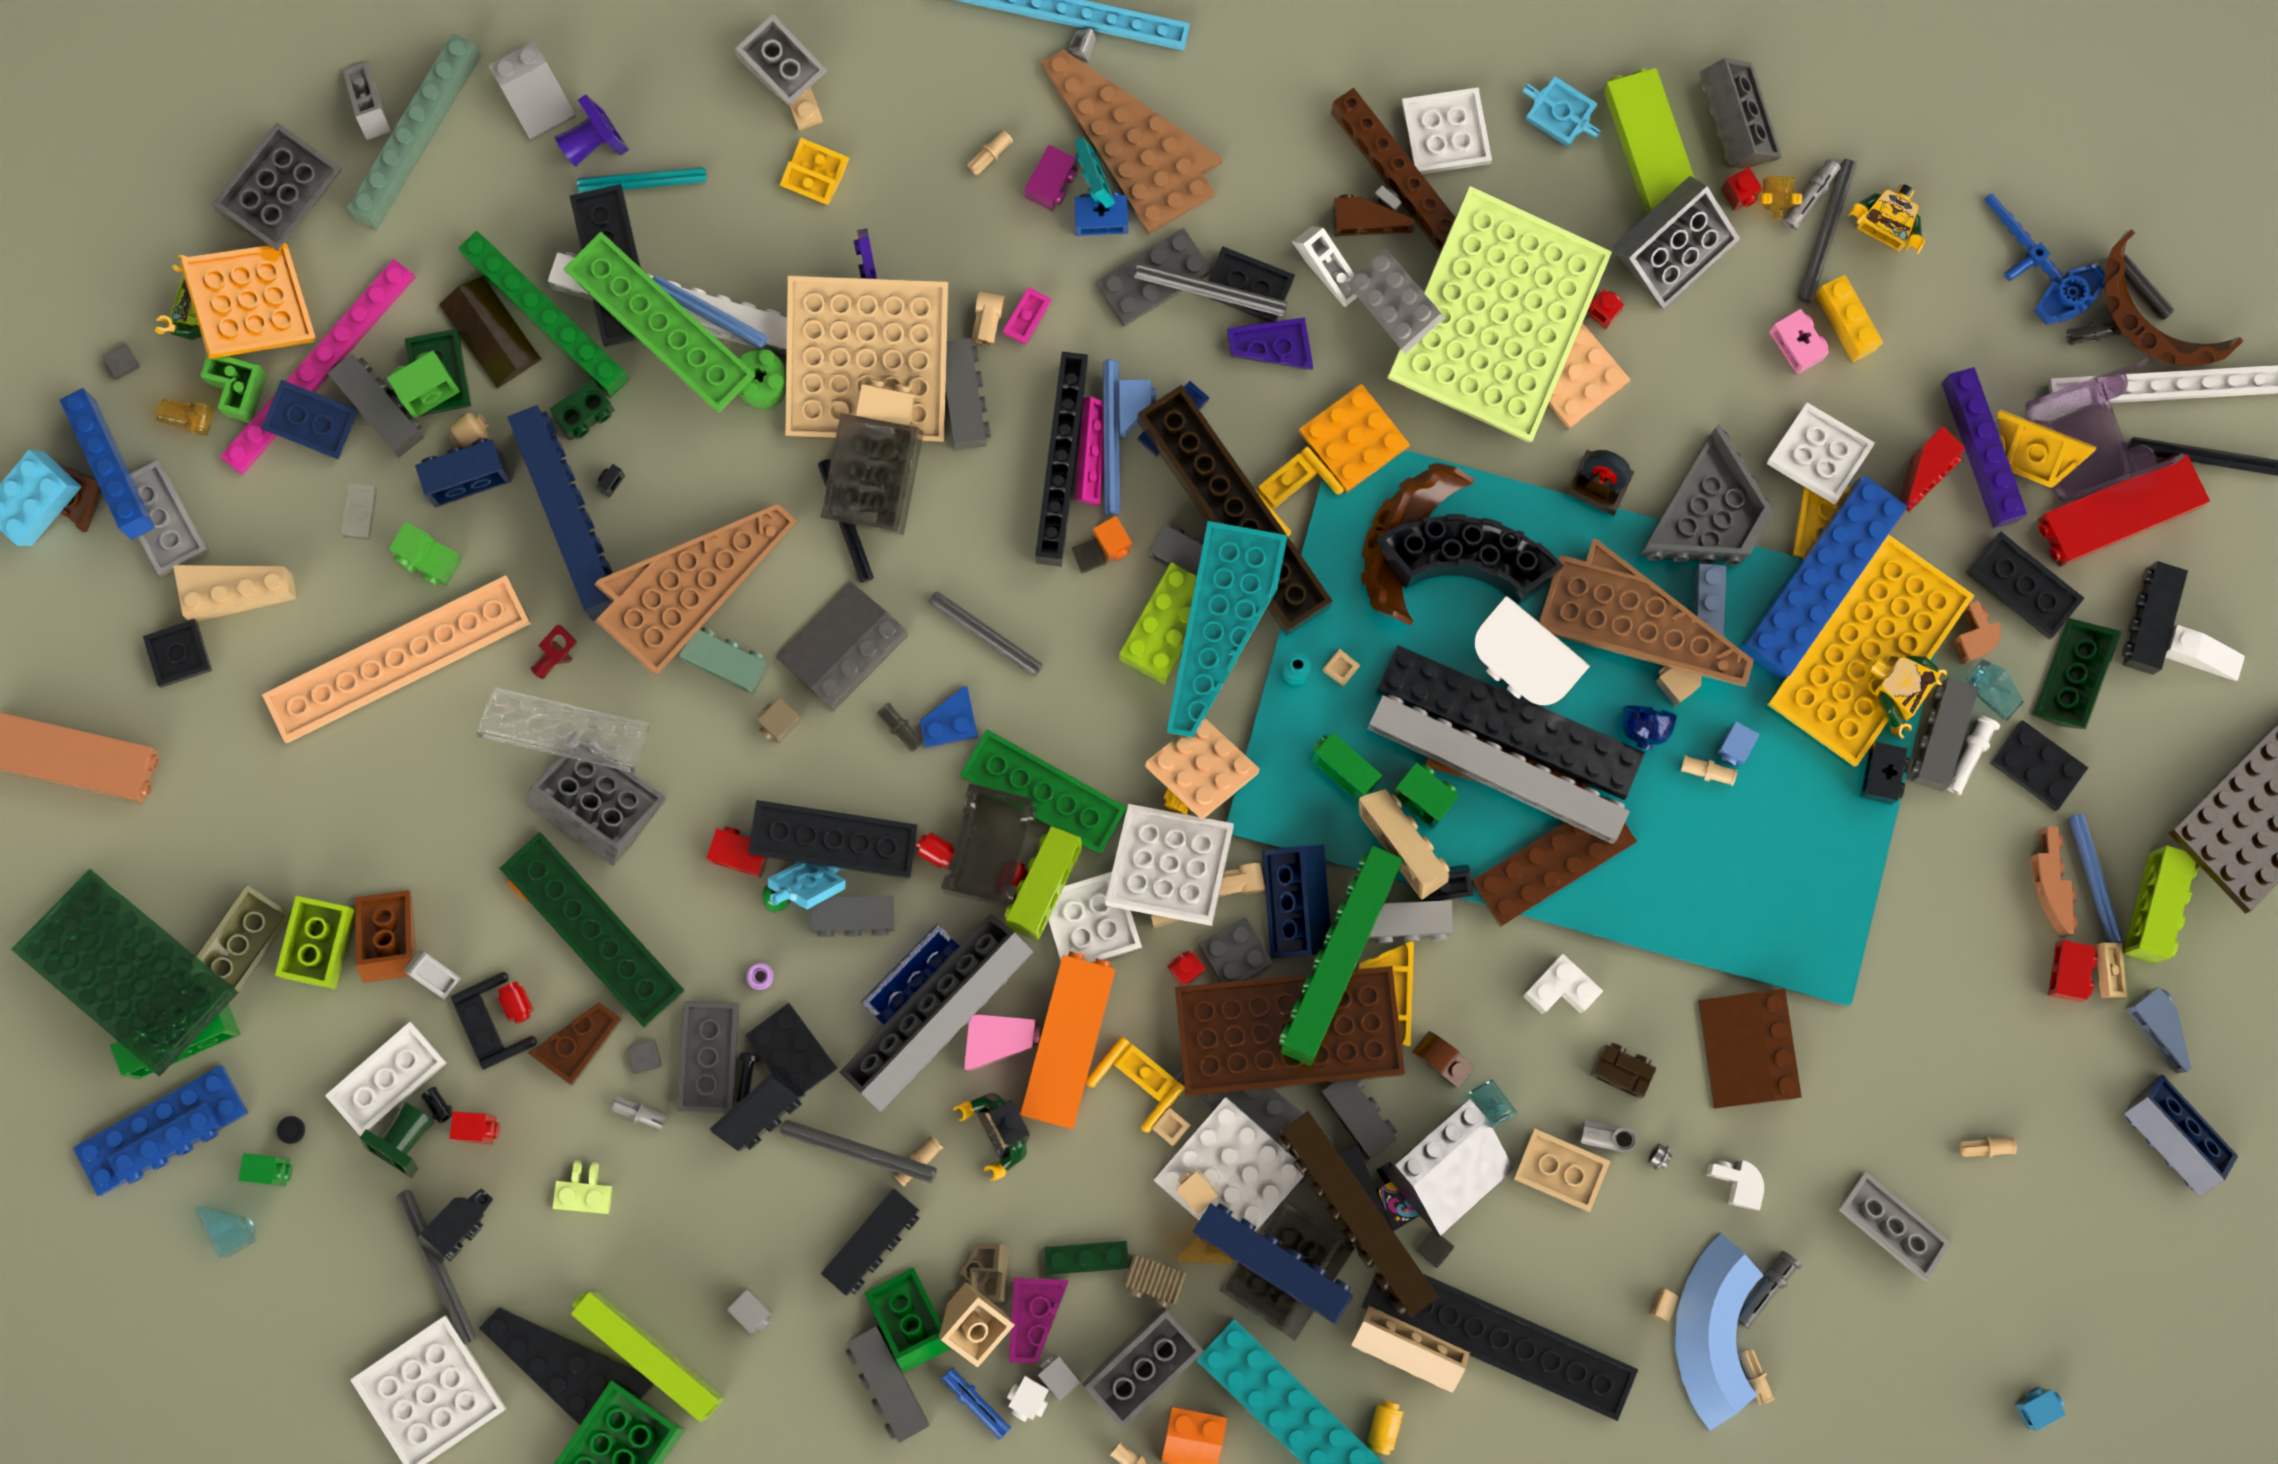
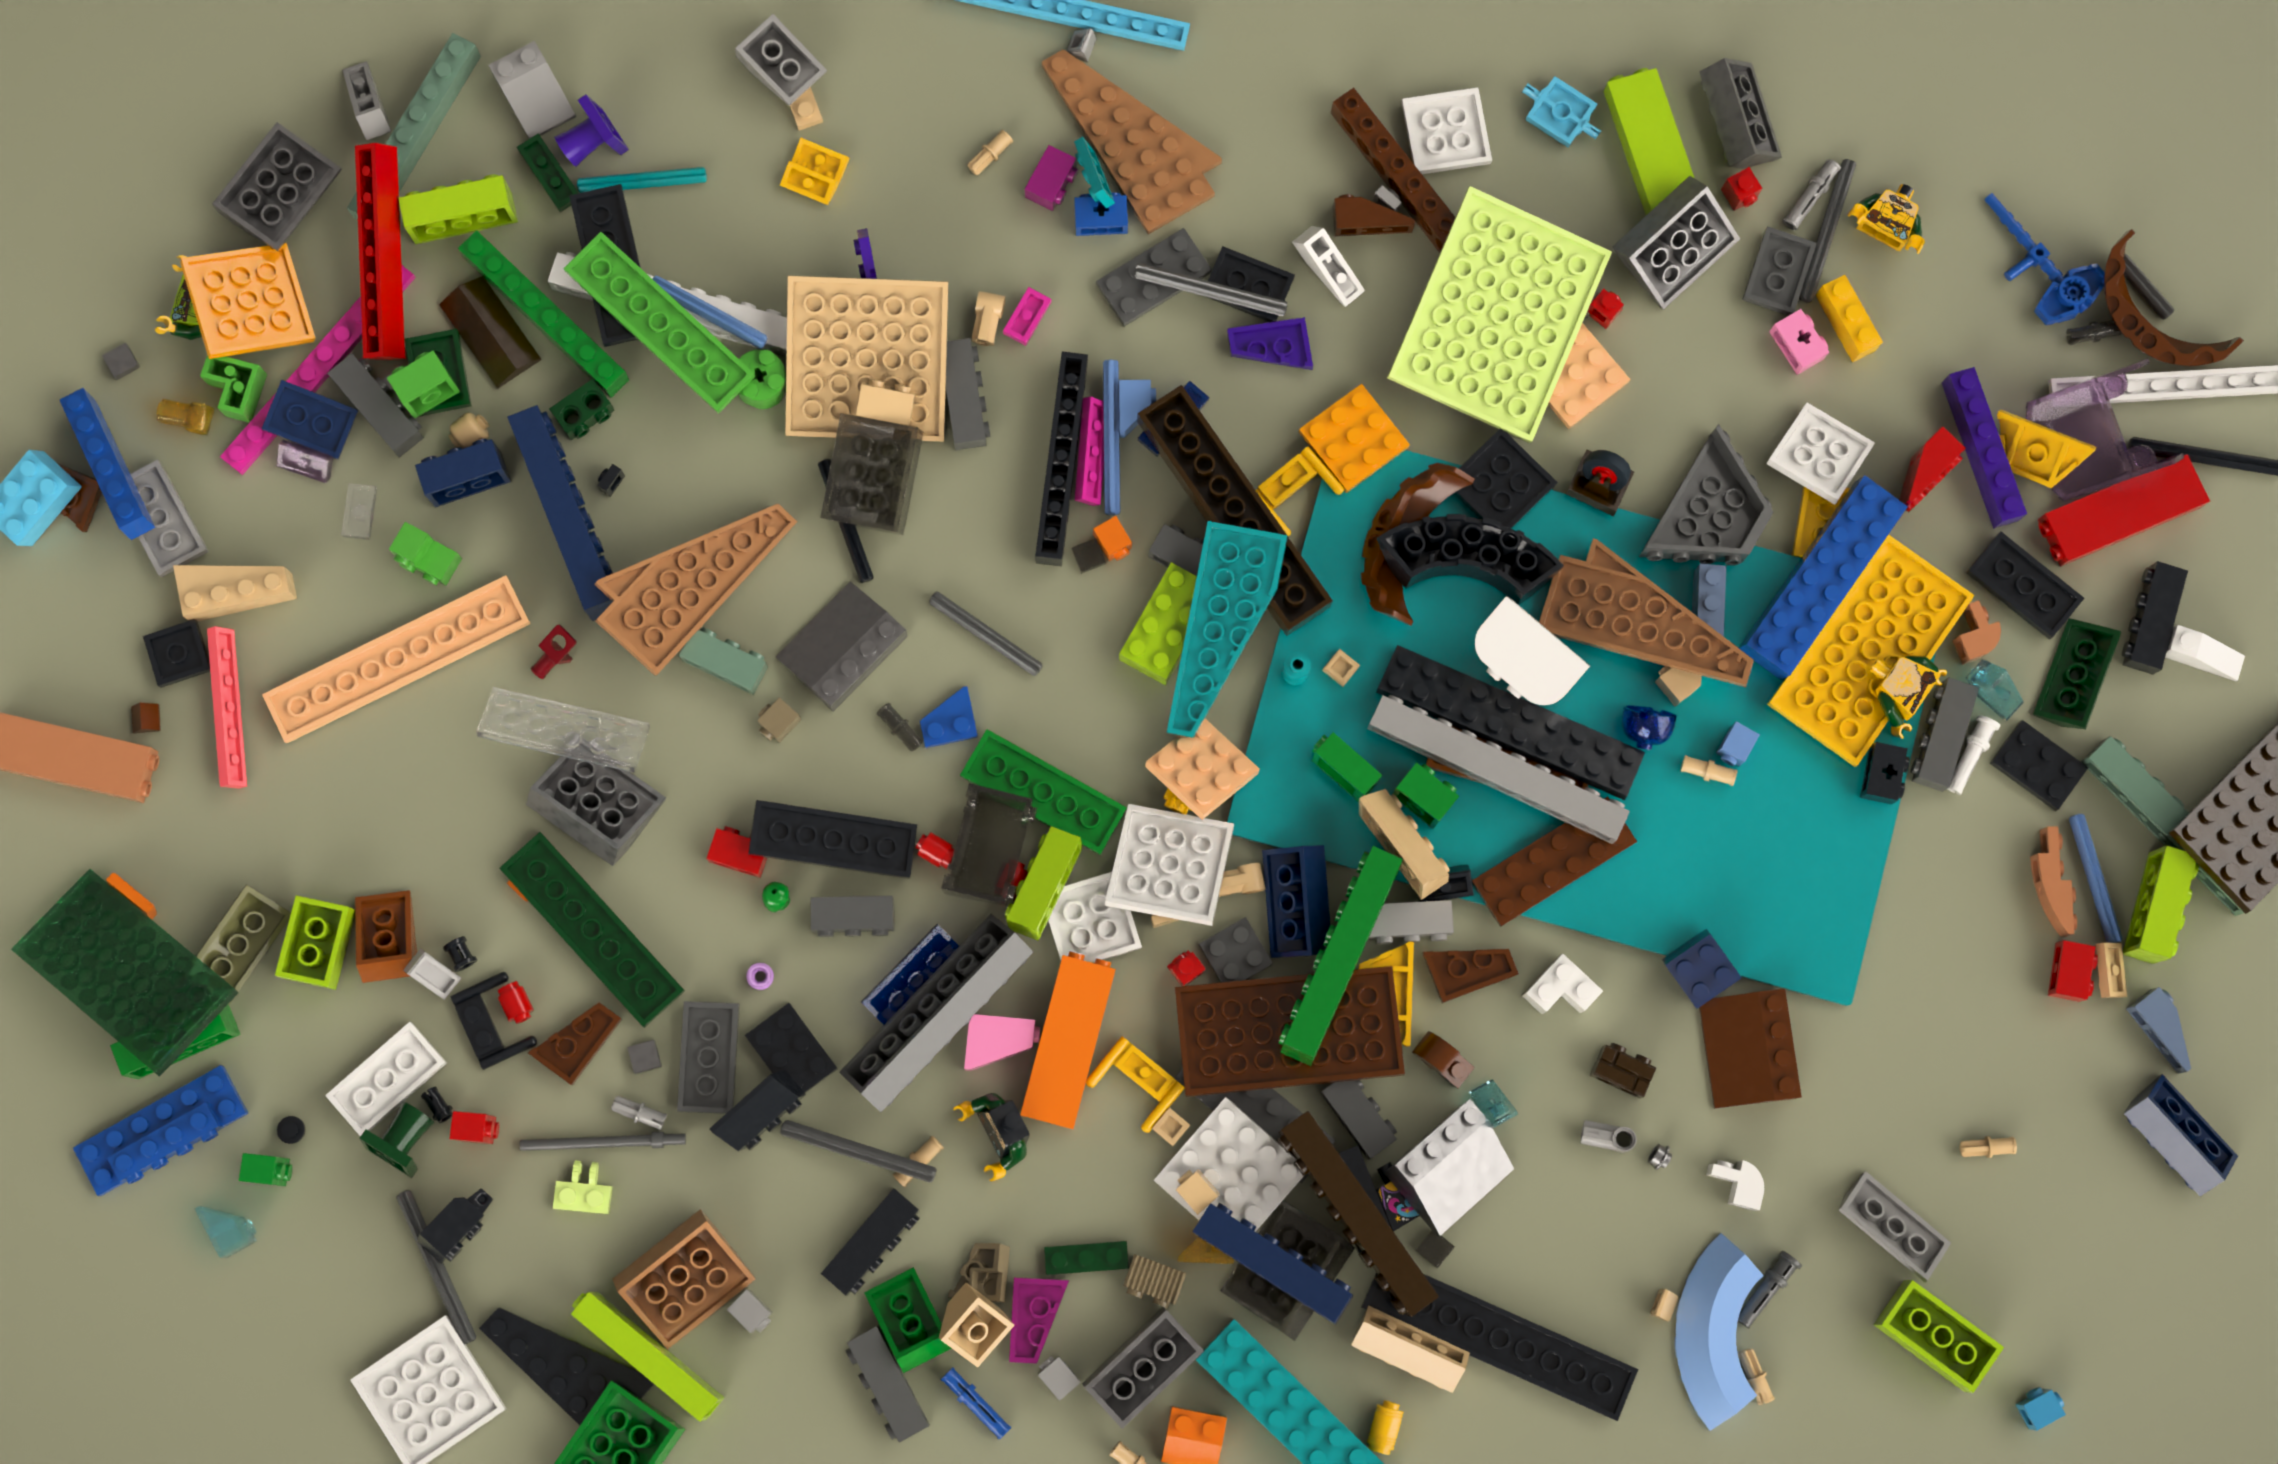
black piece [737,1053,759,1102] -> none
medium azure plate [768,862,846,909] -> none
white brick [1007,1376,1049,1422] -> none
light grey plate [1347,248,1445,354] -> none
tan plate [1513,1128,1611,1212] -> none
clear yellow piece [1760,176,1802,220] -> none
none -> orange tile [106,873,157,921]
none -> reddish brown slope [131,702,161,734]
none -> coral plate [207,626,247,789]
none -> plate [276,439,333,483]
none -> red brick [355,143,405,361]
none -> lime brick [398,174,518,244]
none -> black bush [443,936,478,972]
none -> dark green plate [517,133,579,212]
none -> dark grey bar [520,1132,686,1151]
none -> medium nougat slope [612,1209,755,1350]
none -> reddish brown wing [1422,949,1519,1003]
none -> black plate [1454,428,1558,529]
none -> dark blue brick [1662,928,1742,1009]
none -> dark grey plate [1742,226,1817,316]
none -> lime brick [1873,1280,2004,1393]
none -> sand green brick [2081,736,2244,916]

